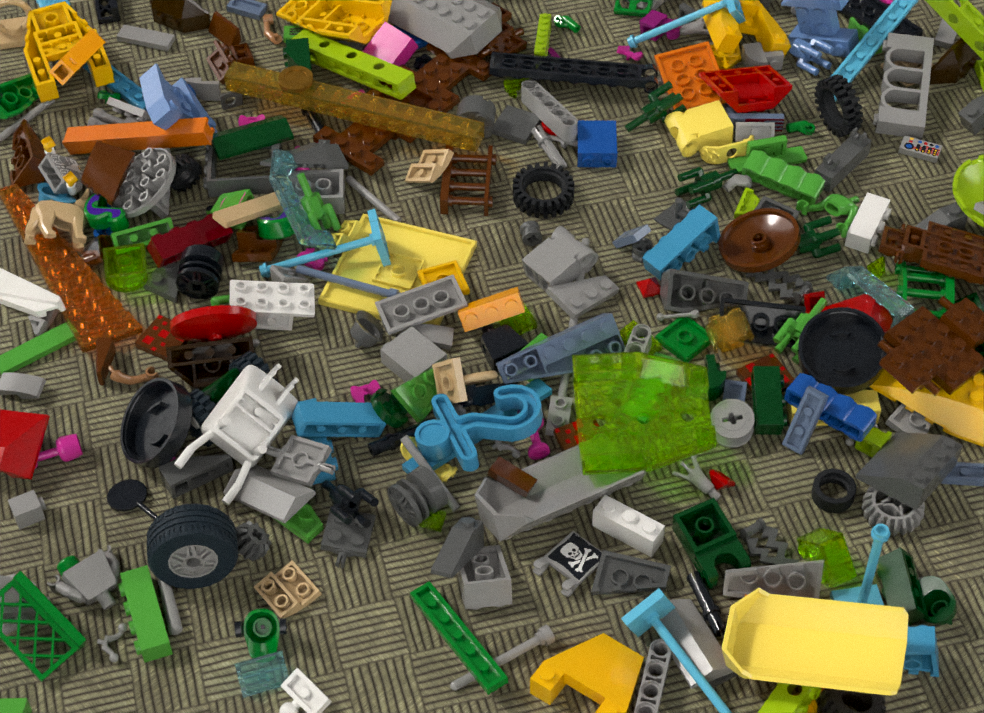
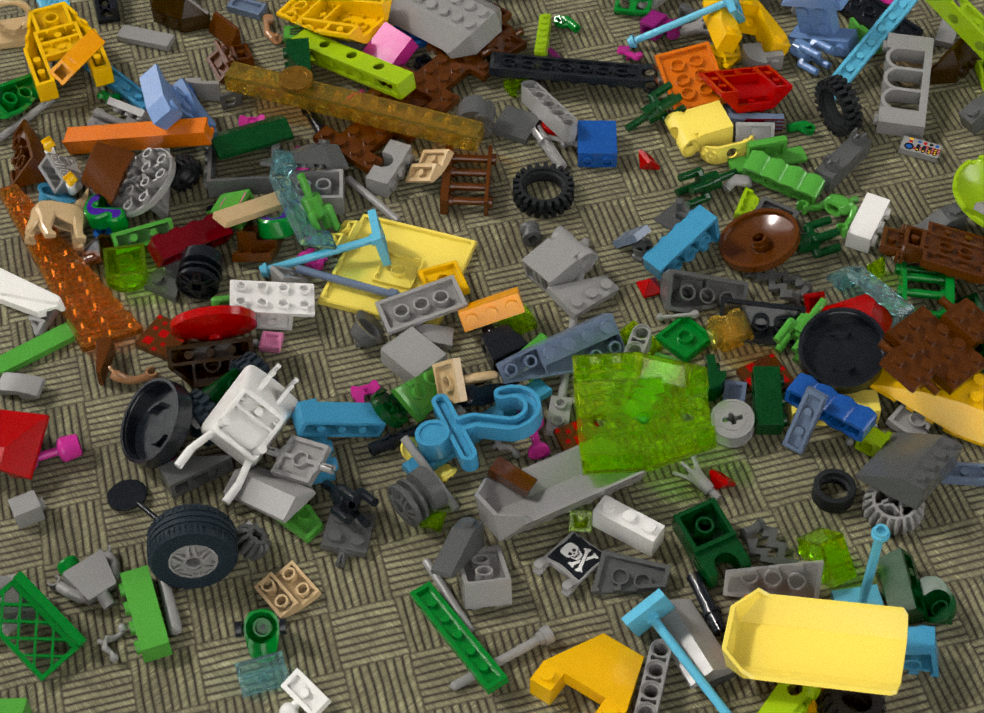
none -> bright pink tile [258,331,284,353]
none -> light grey arch [366,139,414,198]
none -> light grey bar [422,558,475,633]
none -> clear neon green slope [569,509,593,533]
none -> red slope [638,149,660,170]

